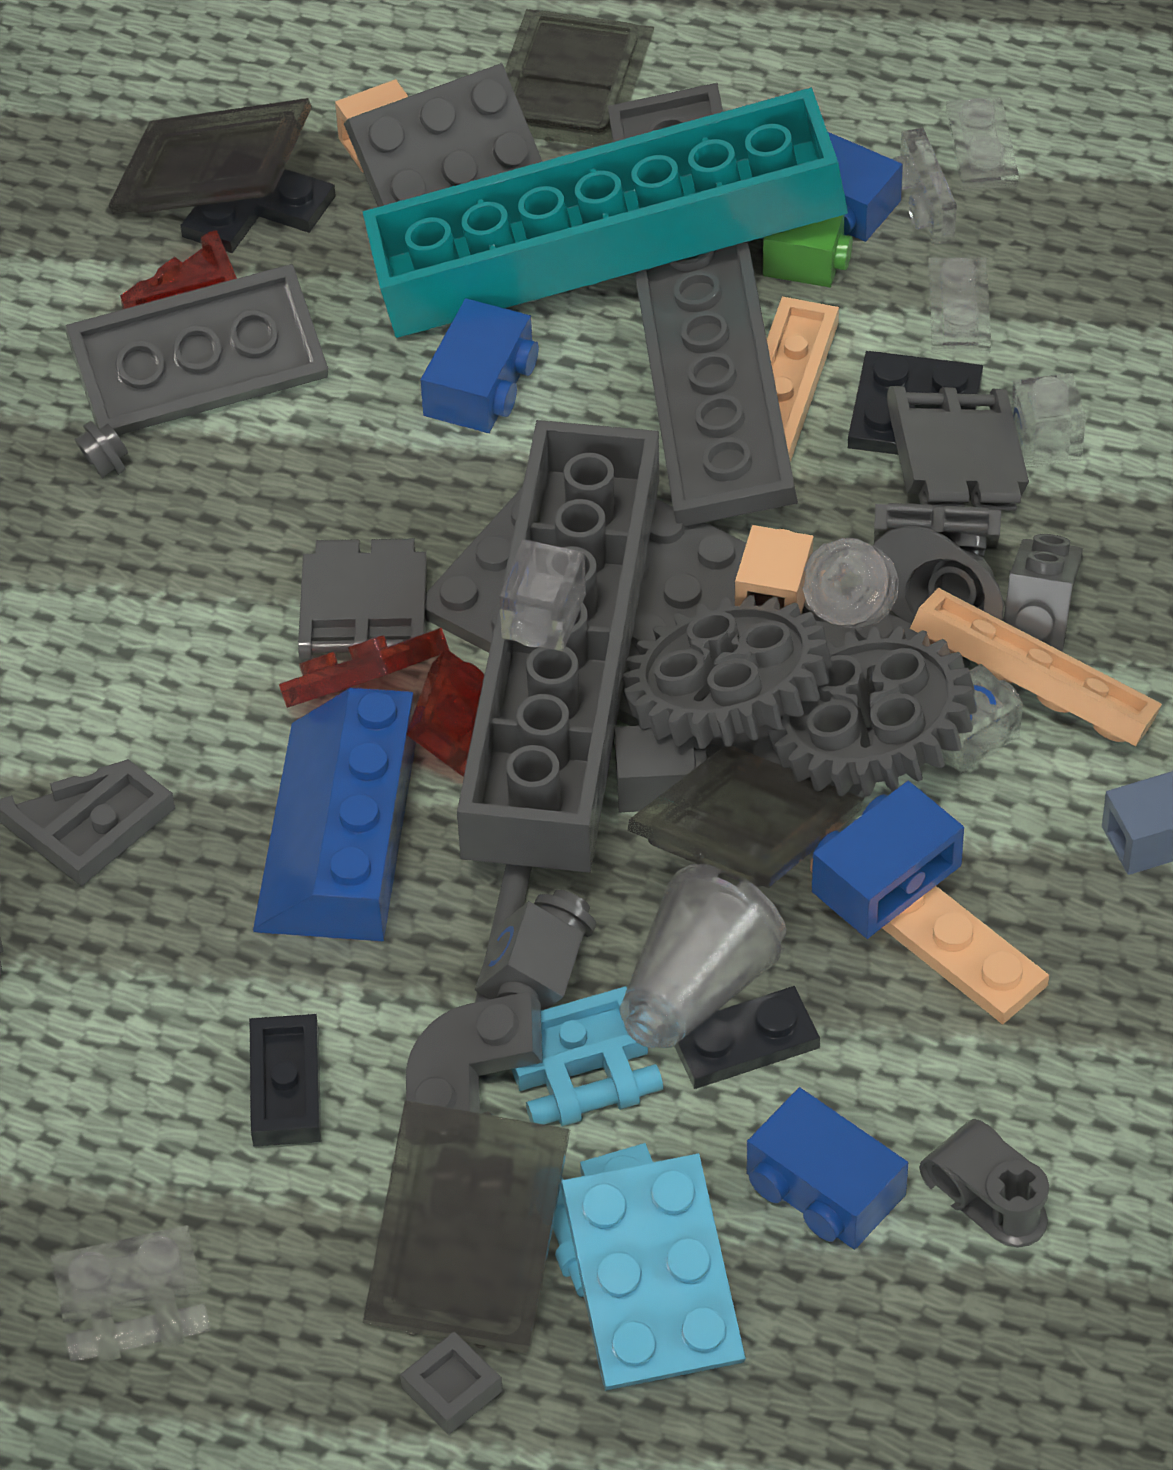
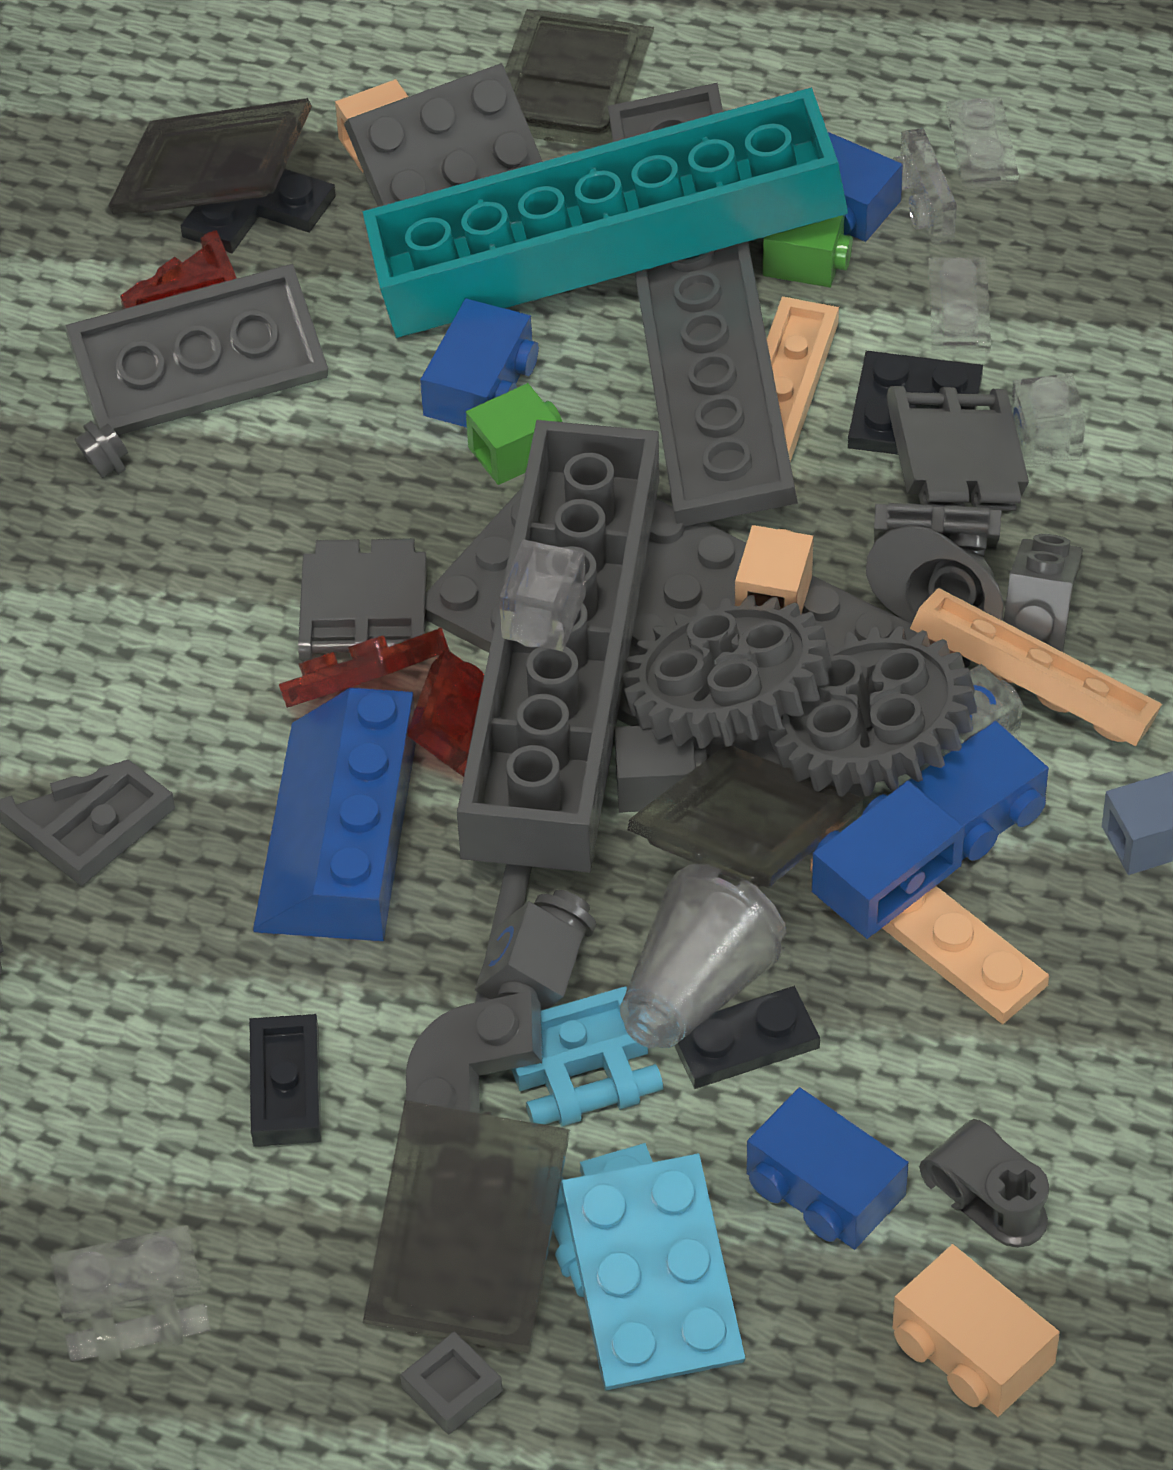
clear wheel [802,538,899,629] -> none
none -> bright green brick [466,383,562,485]
none -> light nougat brick [892,1244,1060,1417]
none -> blue brick [899,721,1049,861]

